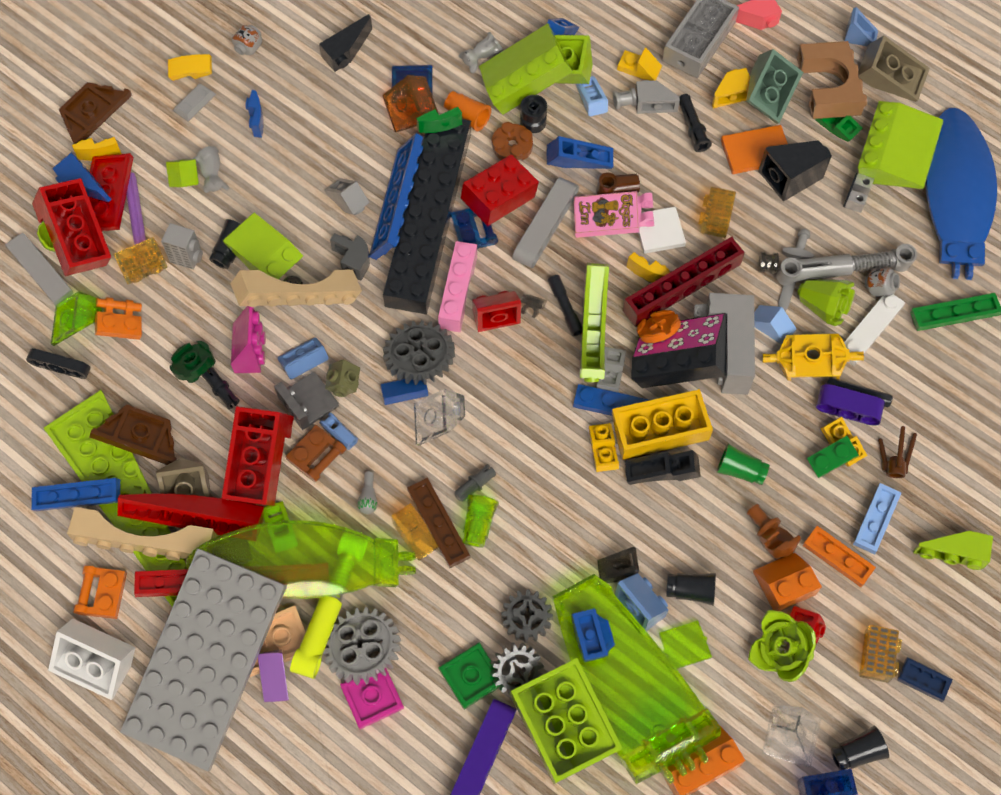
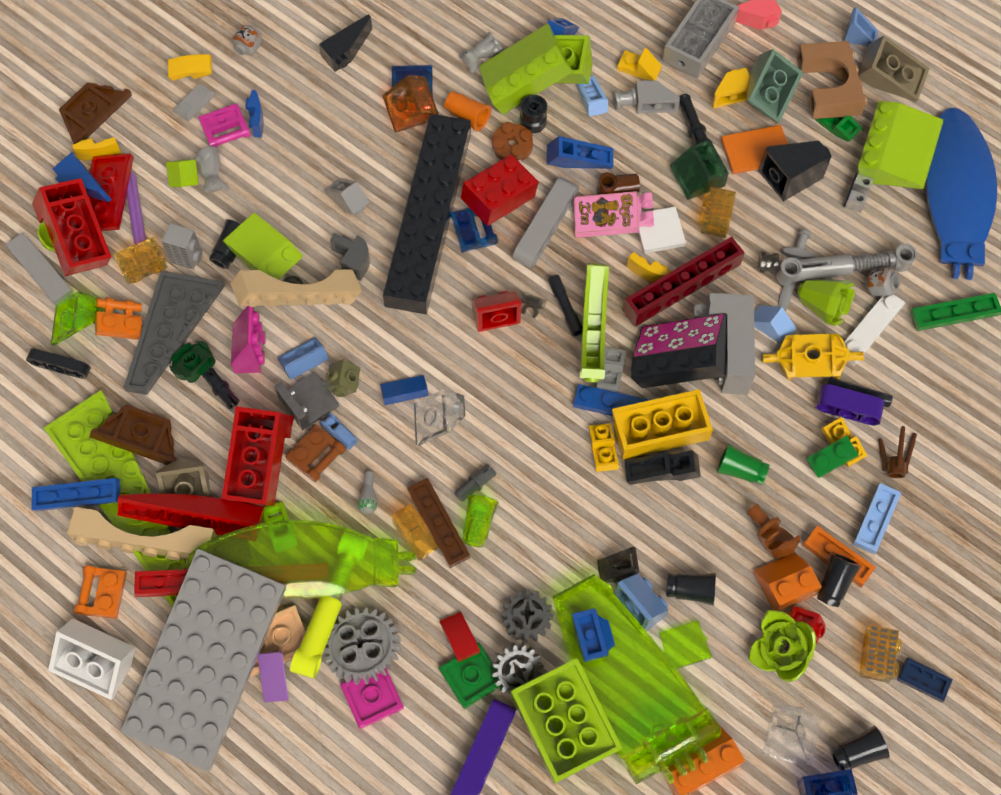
blue plate [369,133,423,260] -> none
dark grey gear [383,320,455,385] -> none
green slope [417,107,462,133] -> none
bright pink arch [438,241,477,332] -> none
orange tile [637,310,681,343] -> none
lime slope [913,531,993,570] -> none
none -> dark grey wing [124,271,225,395]
none -> dark pink plate [198,103,251,148]
none -> red slope [439,612,480,662]
none -> clear green slope [670,140,729,200]
none -> black plant [817,552,862,607]

